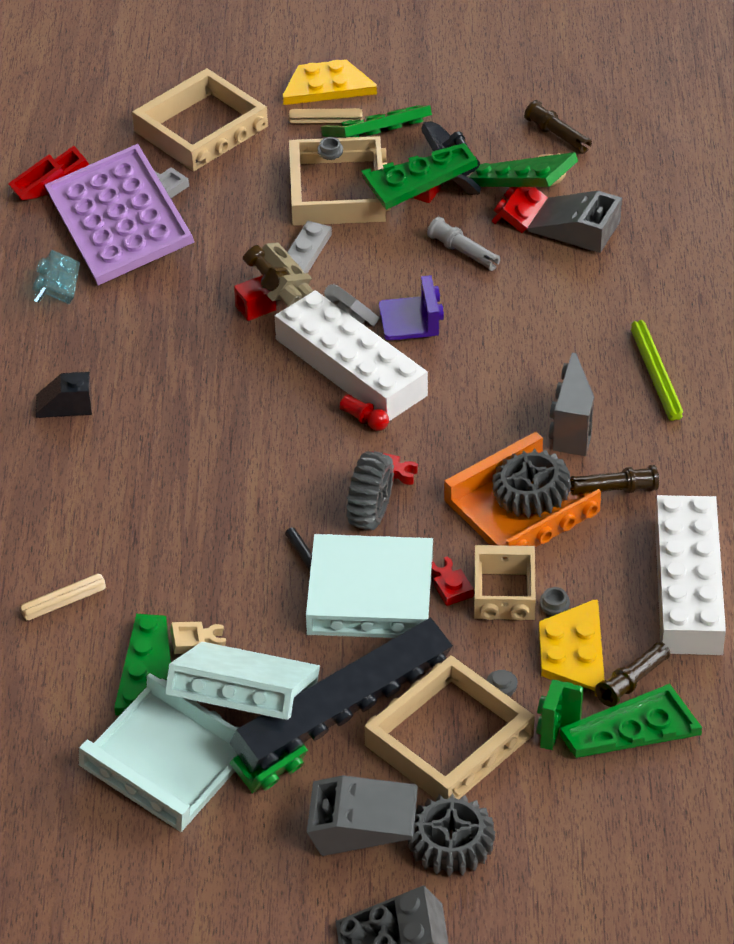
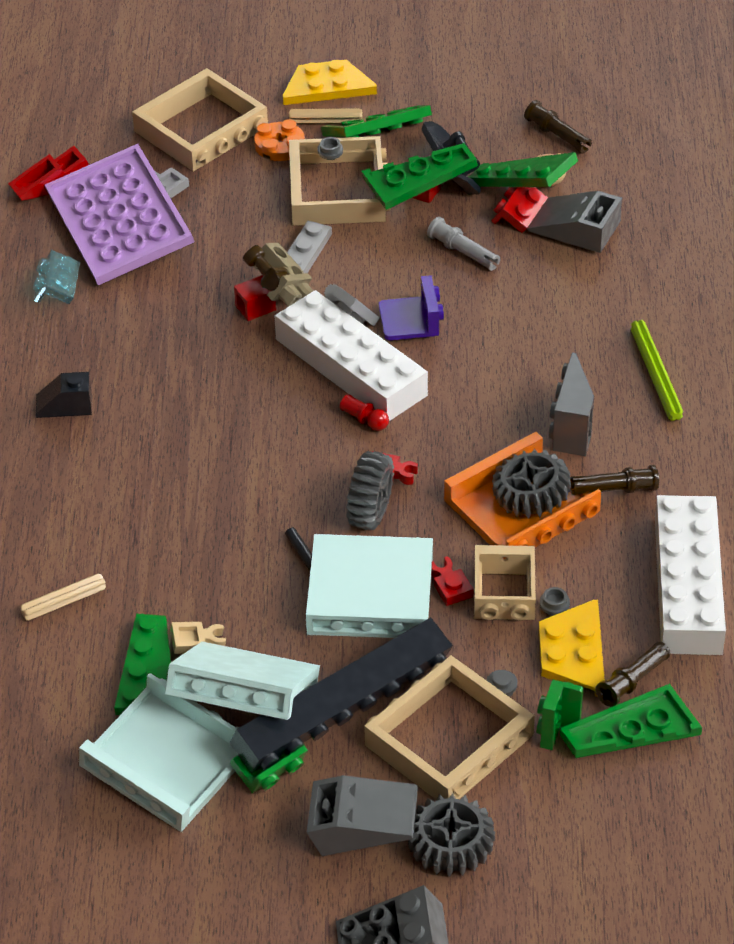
none -> orange plate [254,119,305,161]

